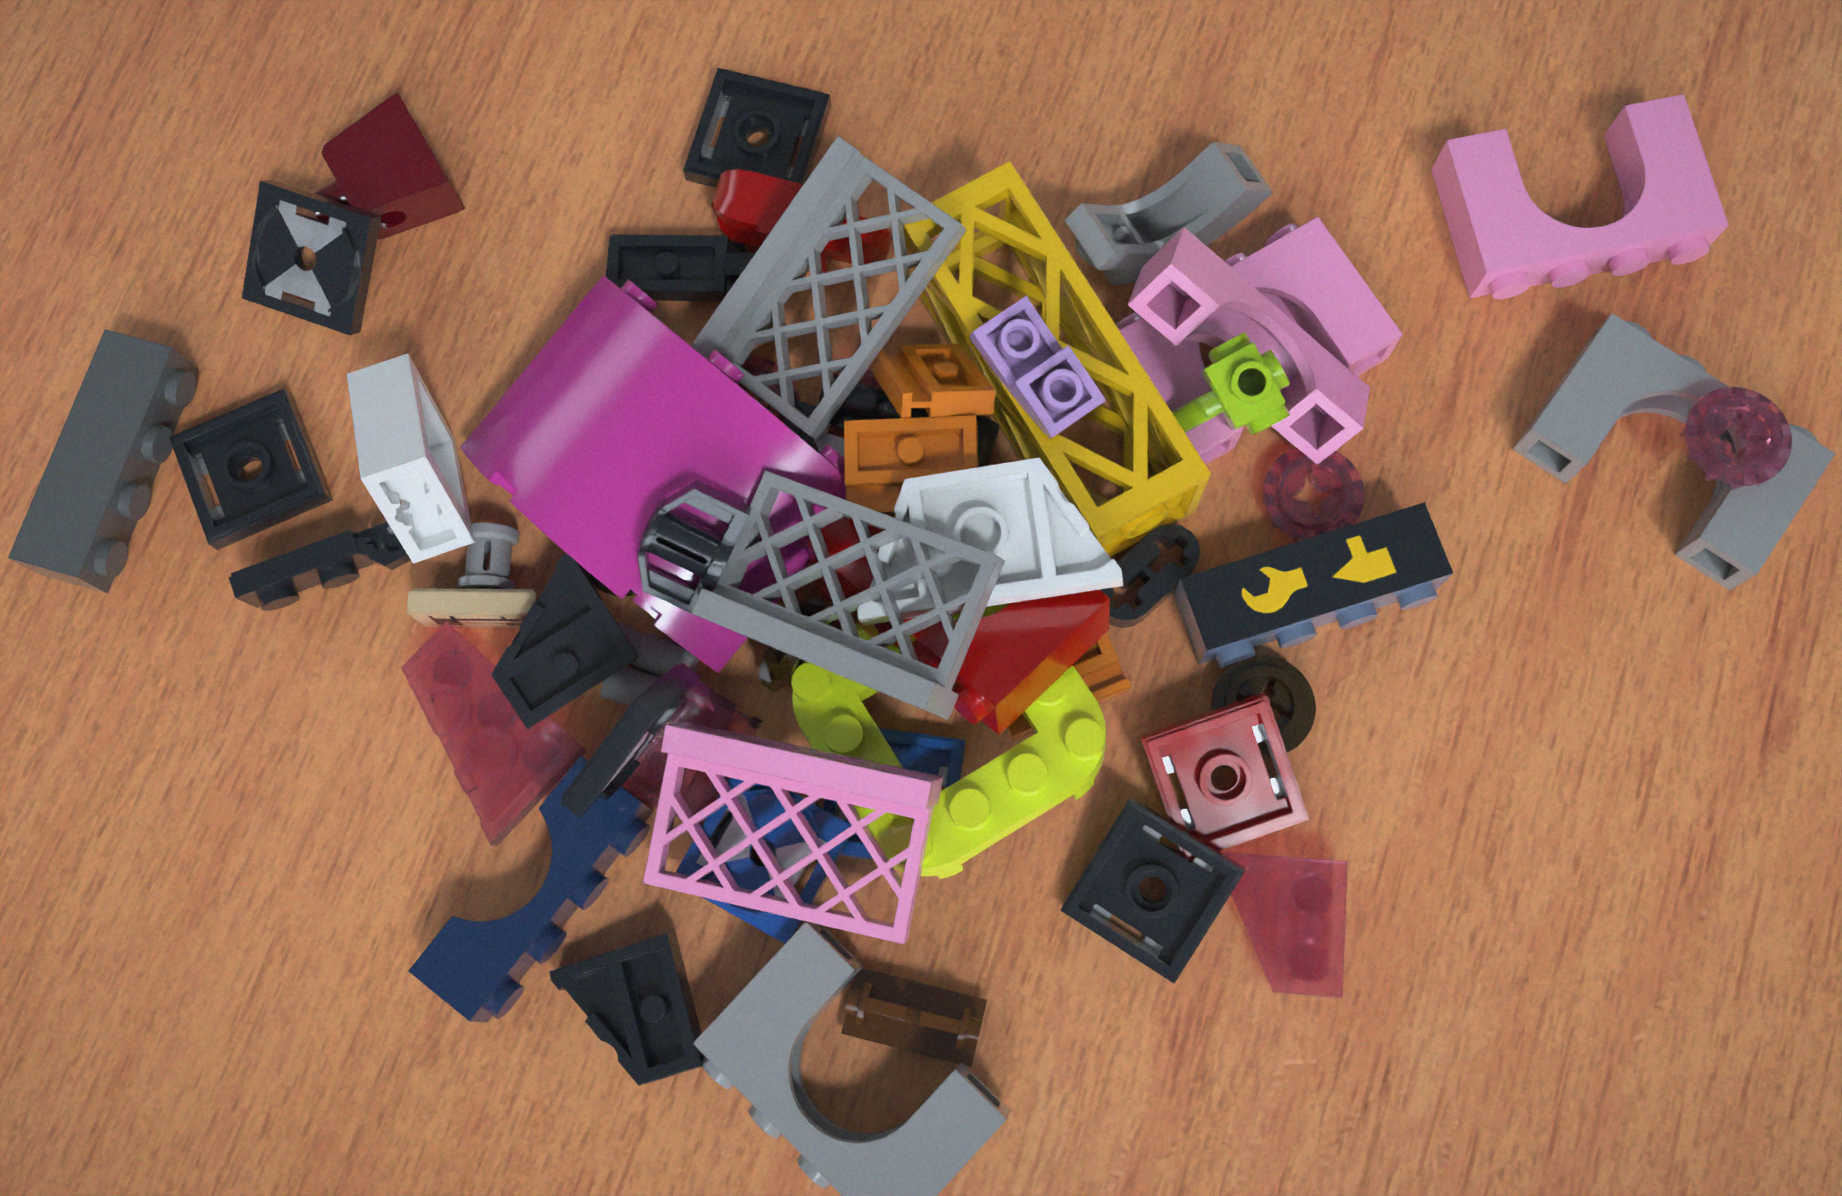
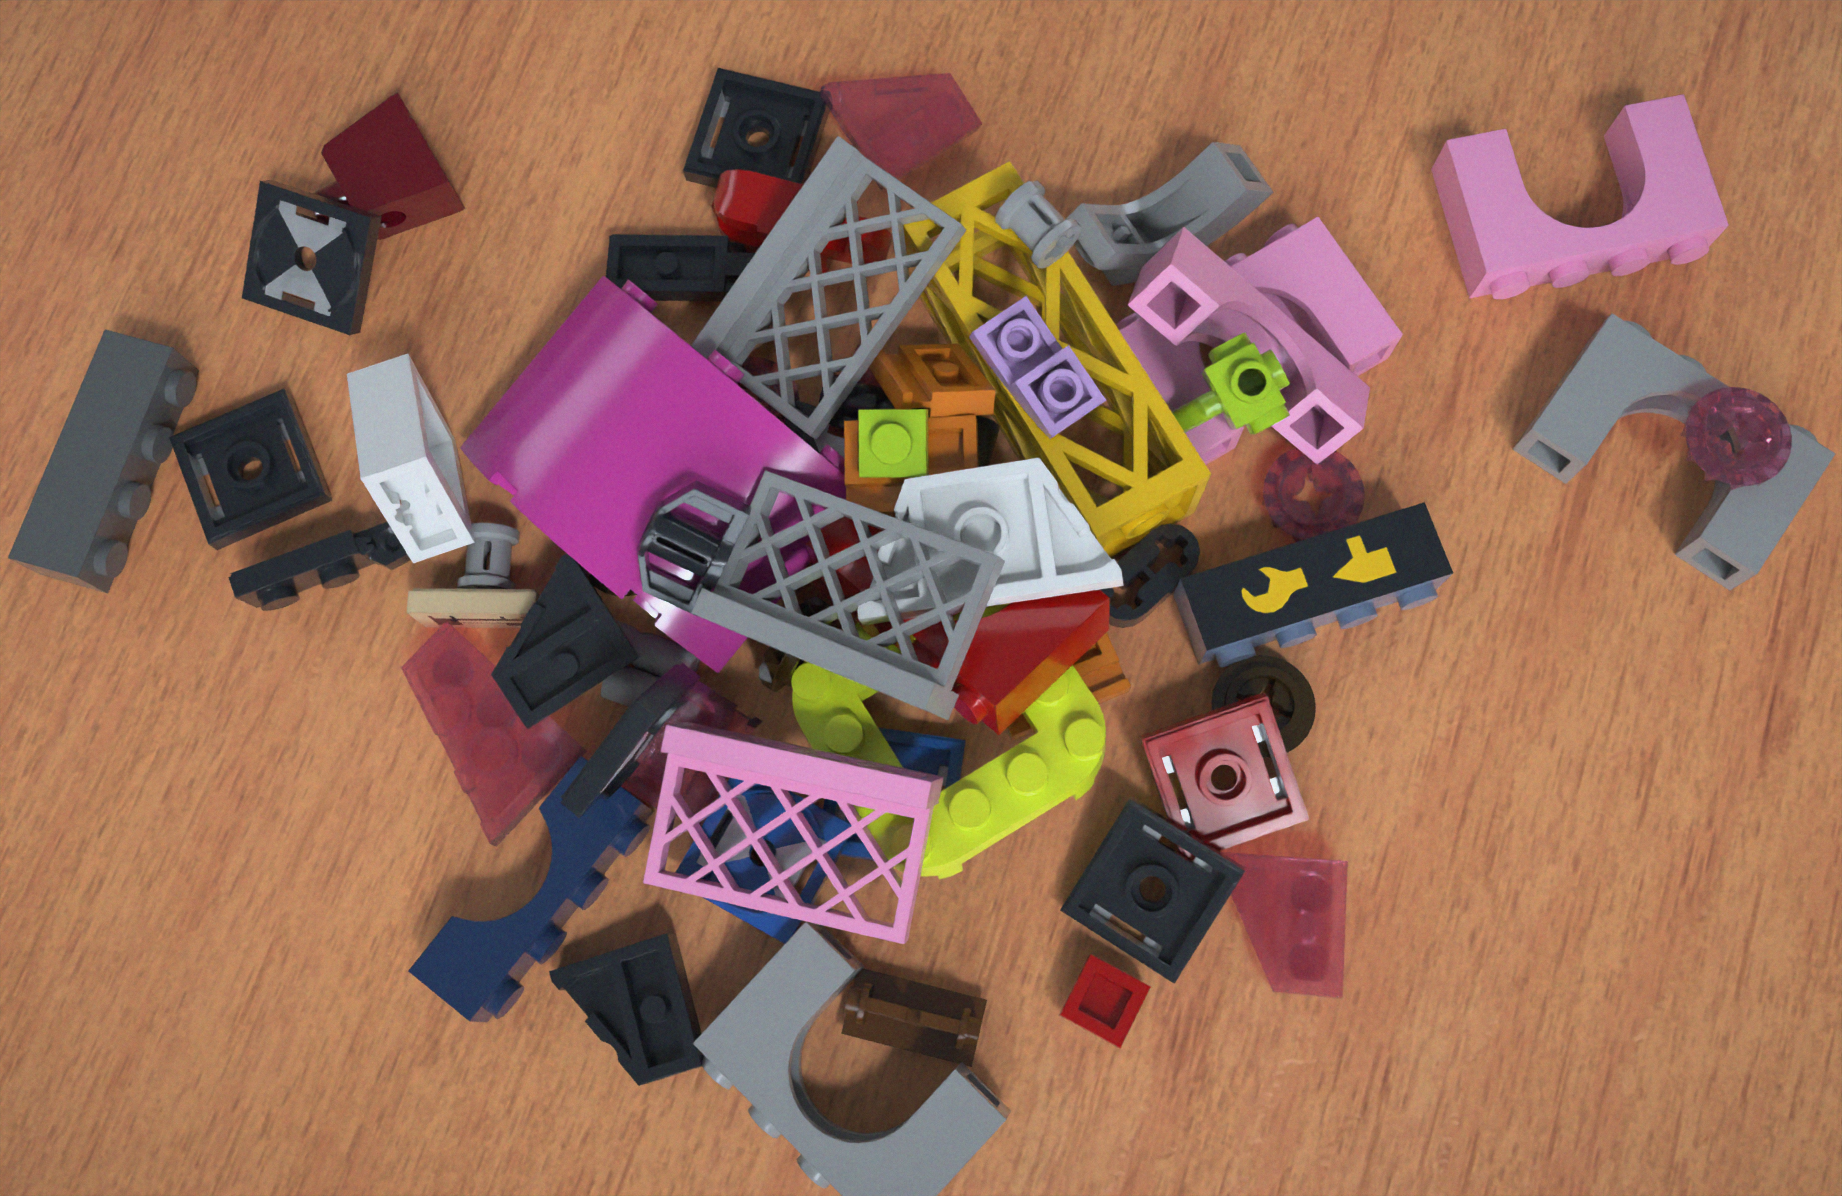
none -> clear pink wing [820,73,982,191]
none -> lime plate [858,409,929,478]
none -> light grey bush [995,181,1082,269]
none -> red plate [1058,954,1151,1048]

